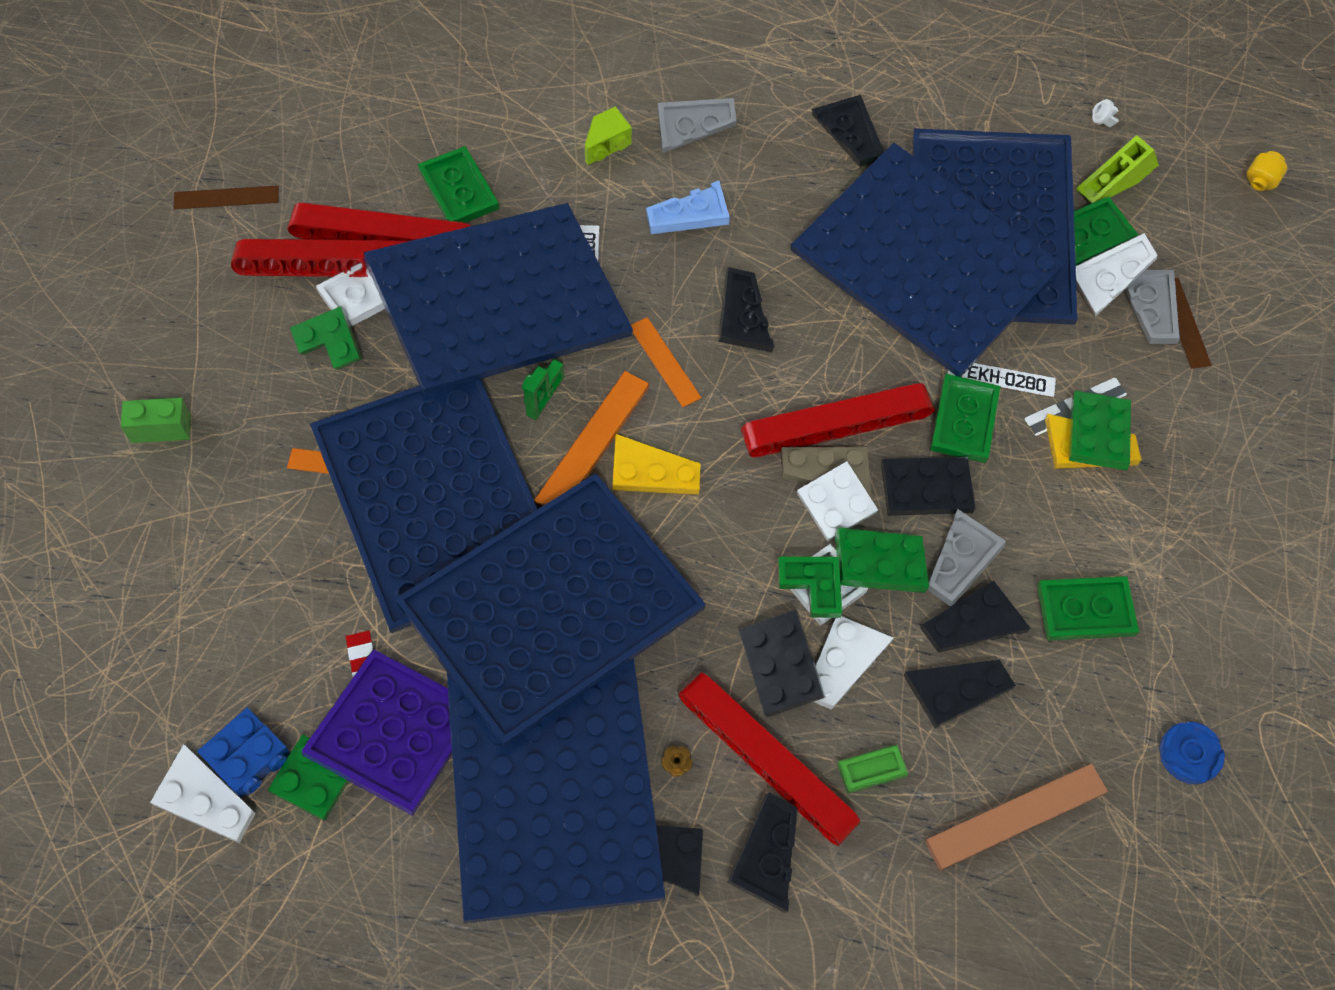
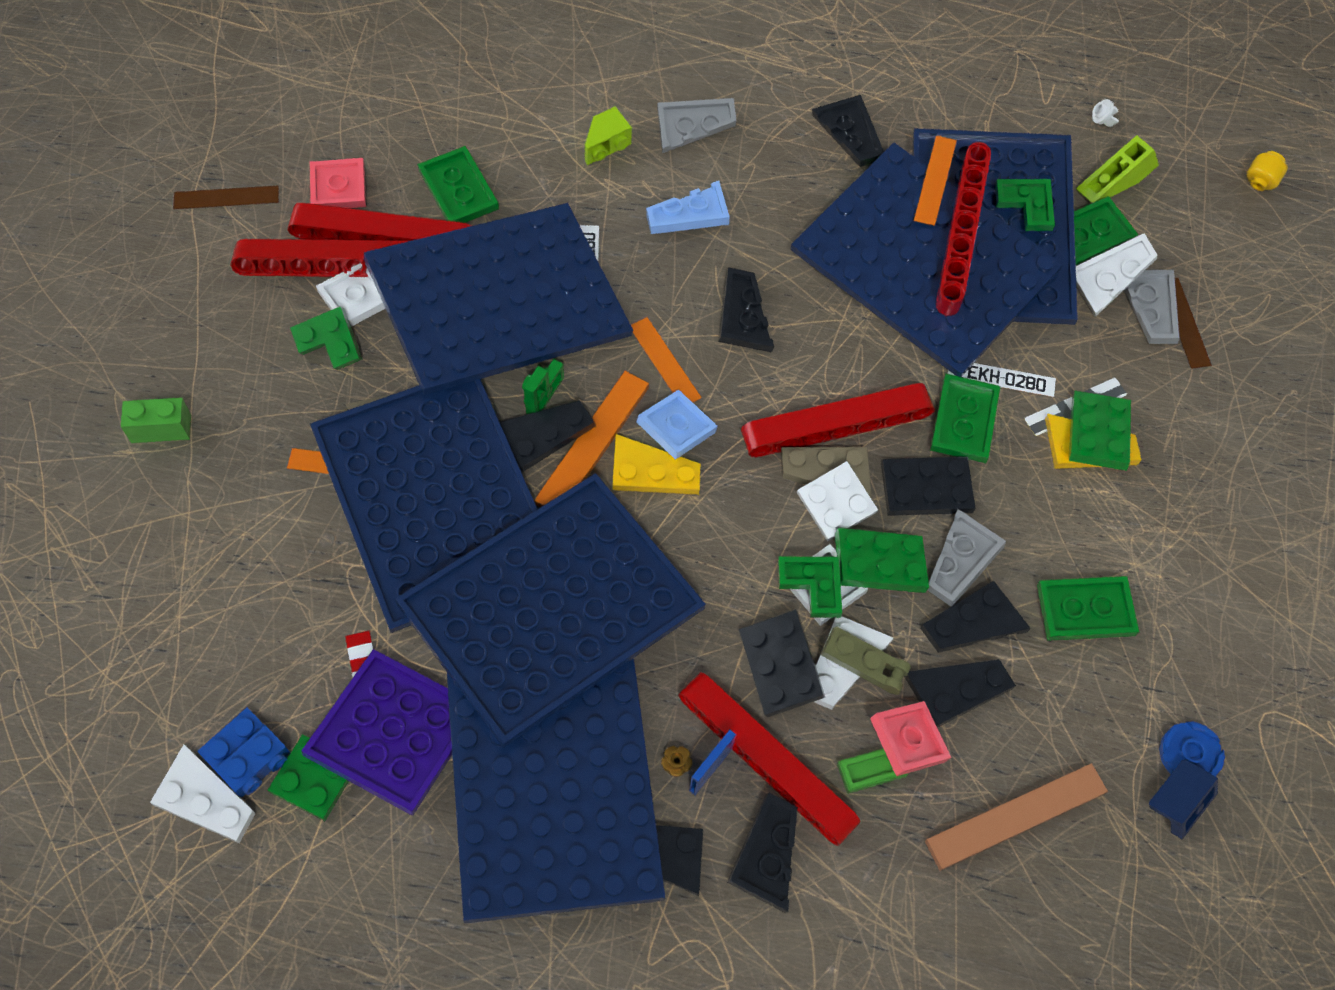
none -> coral plate [310,158,366,208]
none -> black wing [499,400,596,472]
none -> light blue plate [636,390,718,460]
none -> blue piece [689,730,736,796]
none -> olive plate [821,626,911,695]
none -> coral plate [870,701,951,776]
none -> orange sticker [914,136,957,226]
none -> red beam [936,142,991,316]
none -> green plate [995,179,1055,231]
none -> dark blue panel [1149,760,1218,840]

